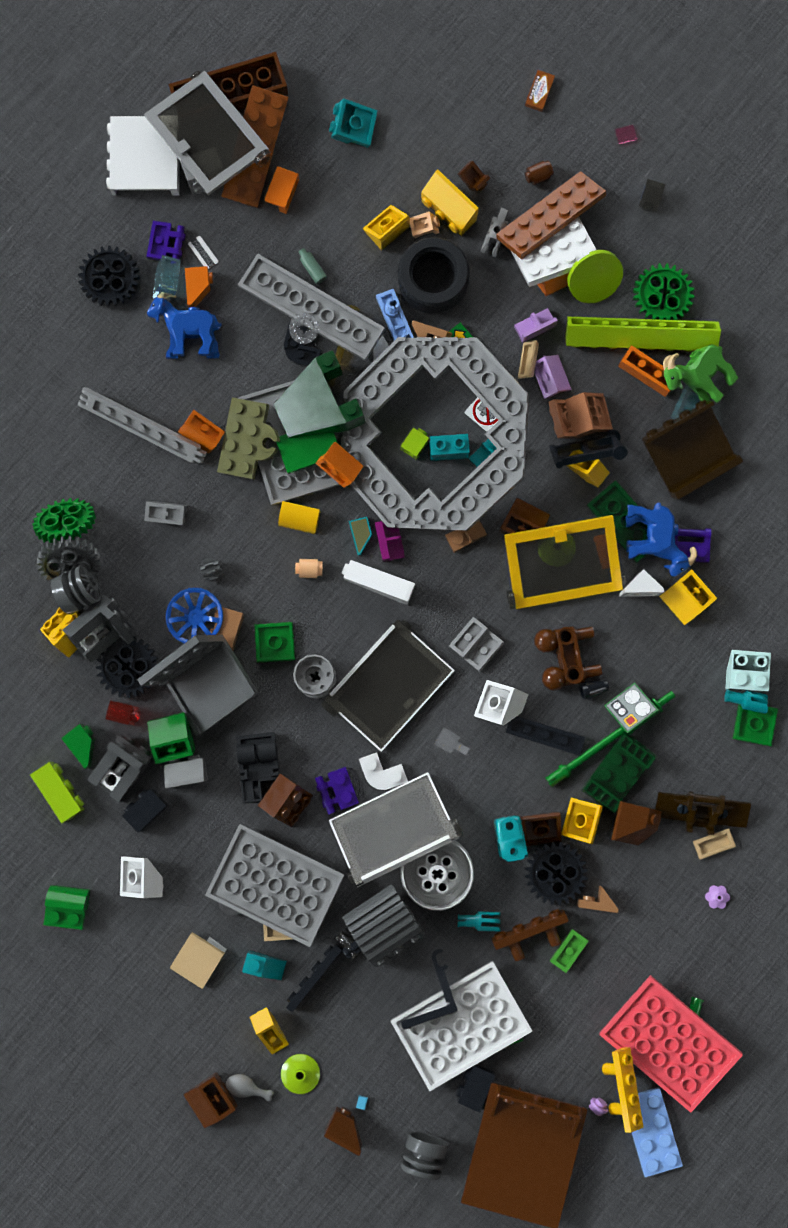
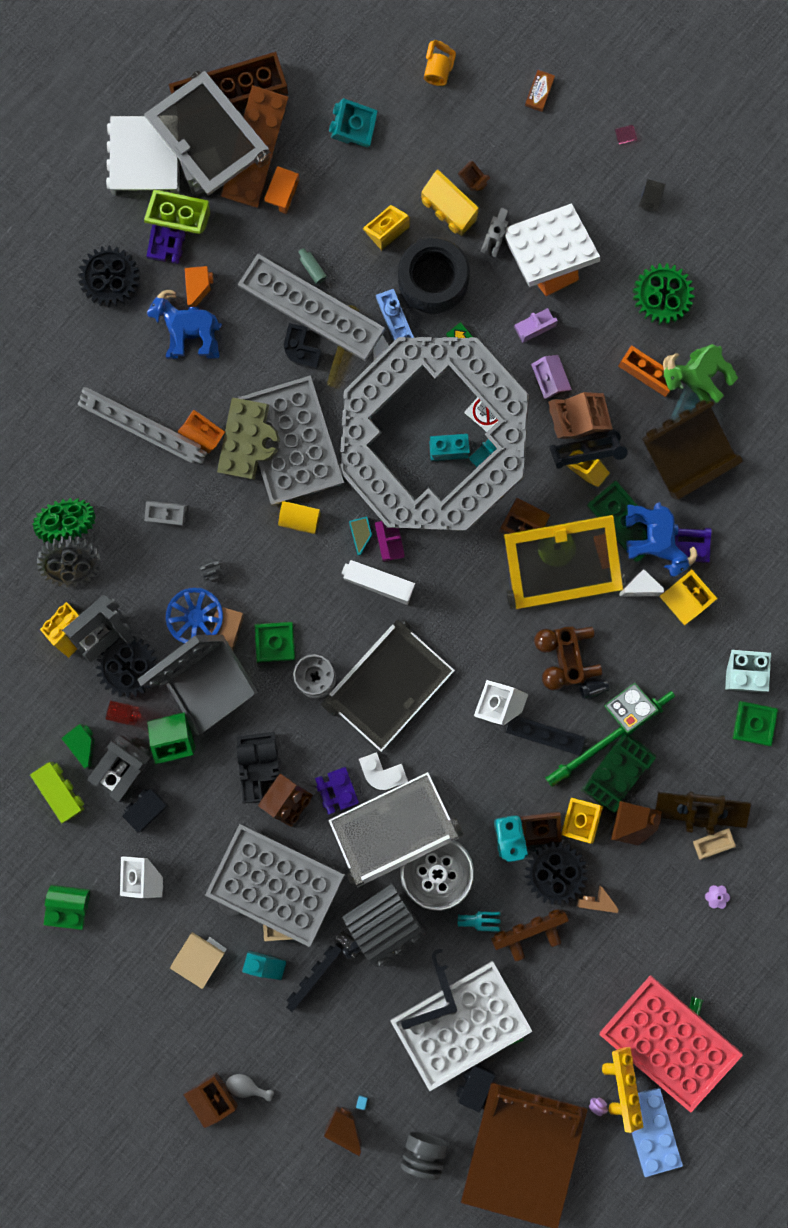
dark grey wheel [51,564,102,615] -> none
clear light blue panel [153,255,181,298] -> none
light grey slope [164,755,209,788] -> none
sticker [188,236,218,269] -> none
yellow slope [250,1007,289,1054] -> none
wedge [273,350,366,438] -> none
green tile [277,433,337,474] -> none
lime dish [281,1054,320,1094] -> none
clear gear [289,313,319,344] -> none
light nougat brick [295,559,322,578] -> none
orange panel [315,442,363,488] -> none
lime brick [400,428,429,460] -> none
light nougat bracket [410,212,440,238] -> none
medium nougat slope [412,320,452,338] -> none
clear plate [434,727,470,755] -> none
medium nougat slope [445,520,487,553] -> none
light grey slope [449,617,504,672] -> none
plate [496,171,606,259] -> none
tan tile [518,340,539,379] -> none
reddish brown brick [525,160,554,185] -> none
bright green plate [550,929,588,973] -> none
lime brick [565,316,721,352] -> none
lime tile [567,250,623,303] -> none
teal arm [724,689,768,714] -> none
none -> lime slope [144,189,210,234]
none -> light orange piece [424,40,456,86]

